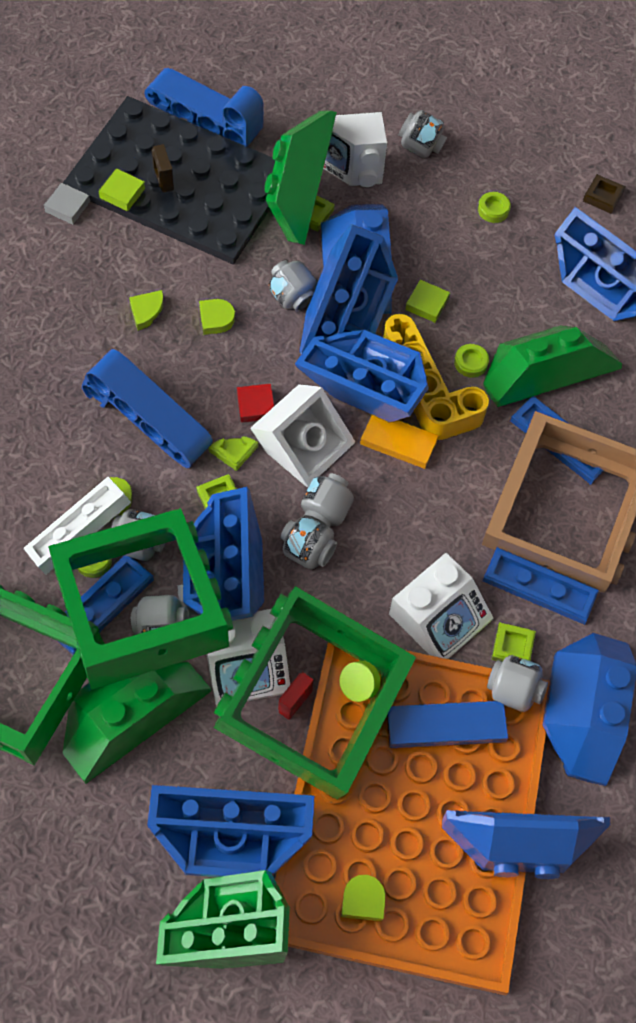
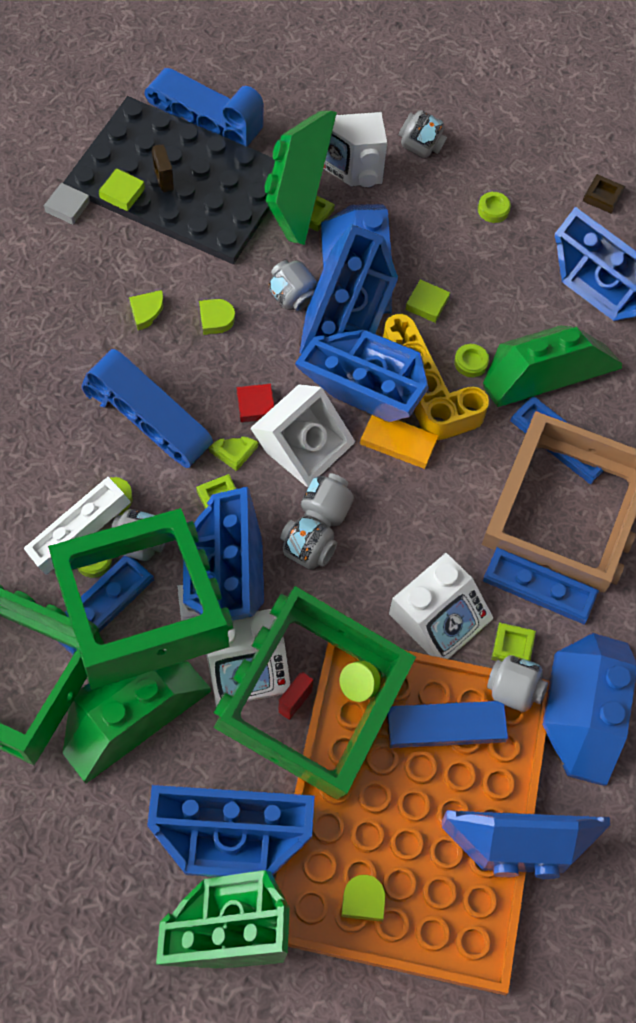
light grey head [131,595,190,635] -> none

